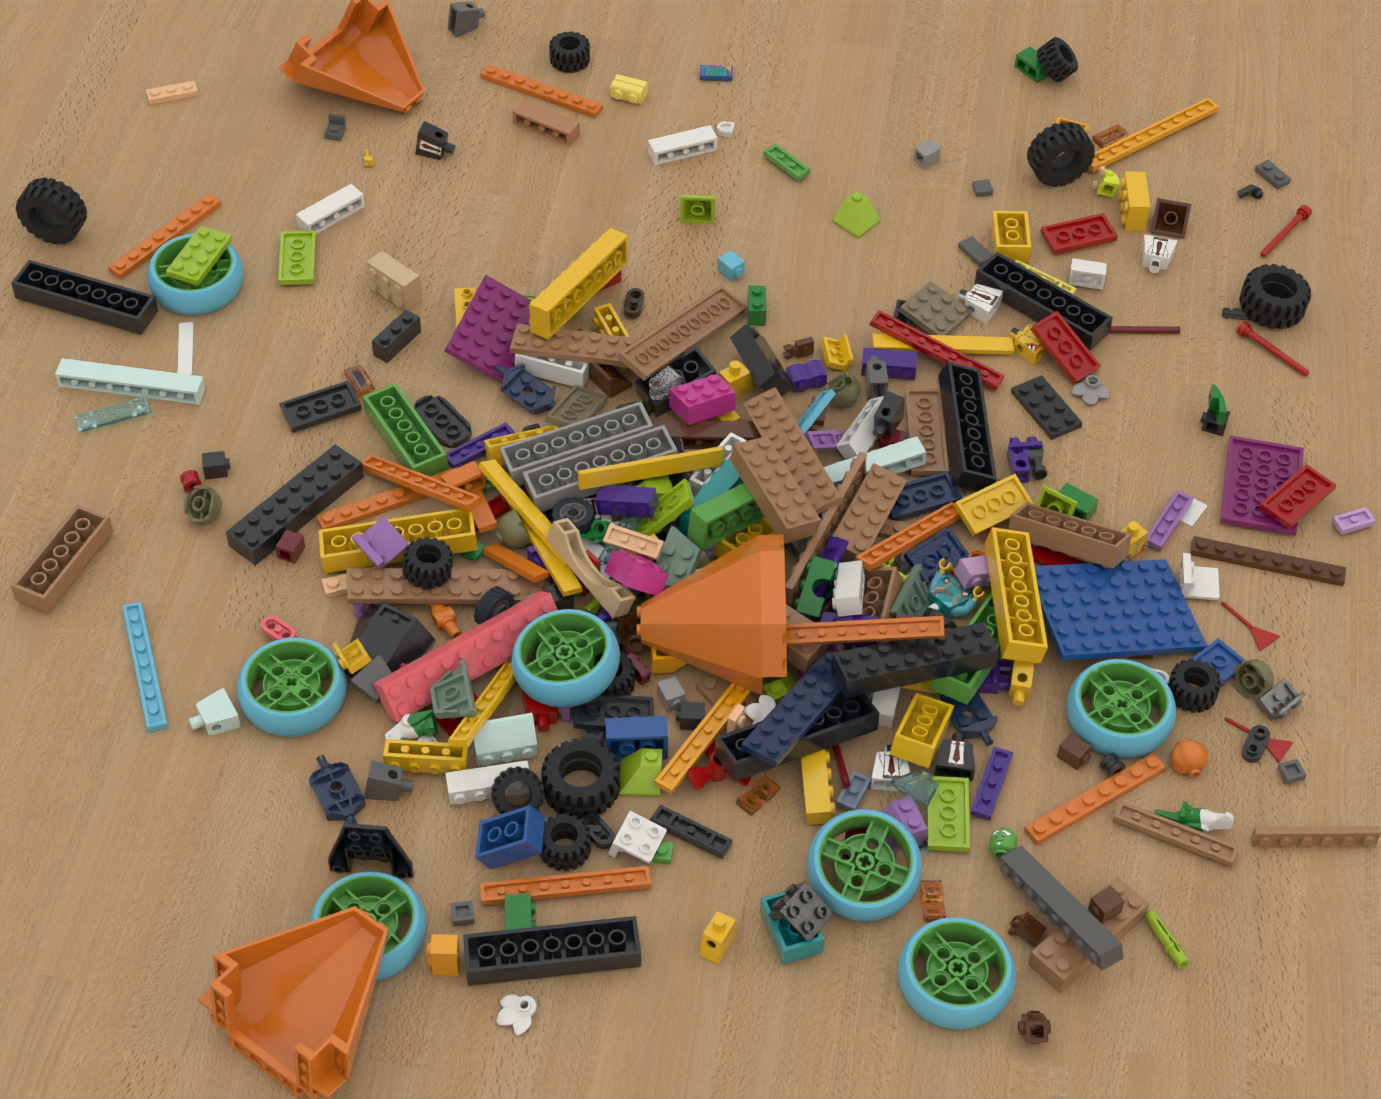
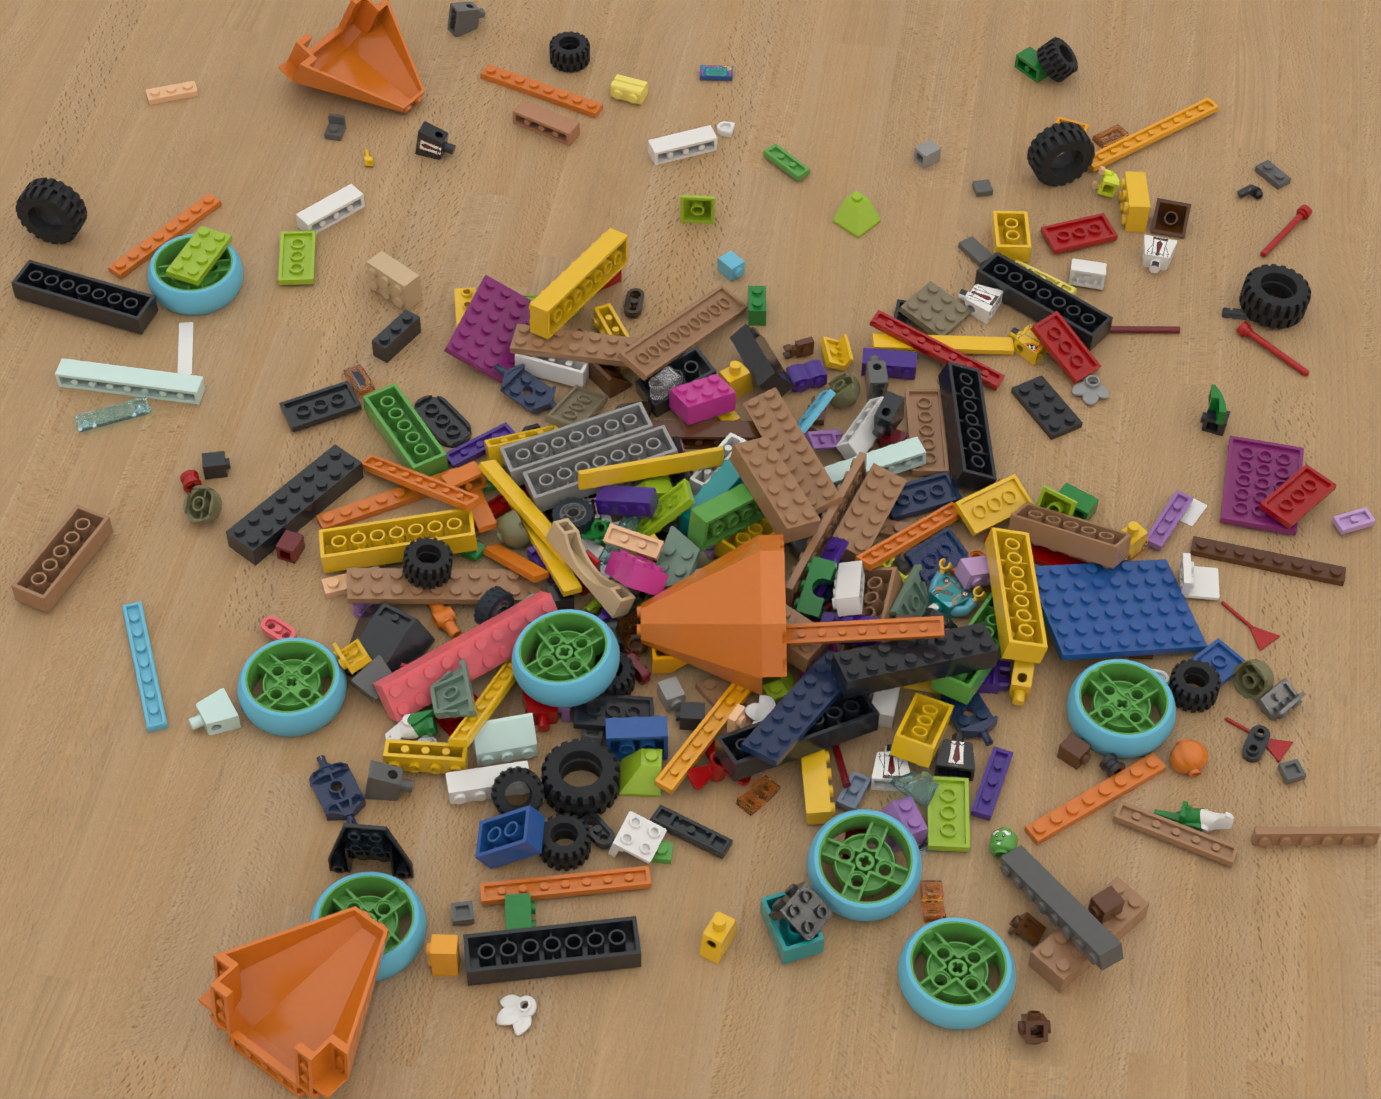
medium lavender bracket [352,517,409,569] -> none
dark purple hips [1007,436,1048,483] -> none
lime pin [1144,910,1190,969] -> none

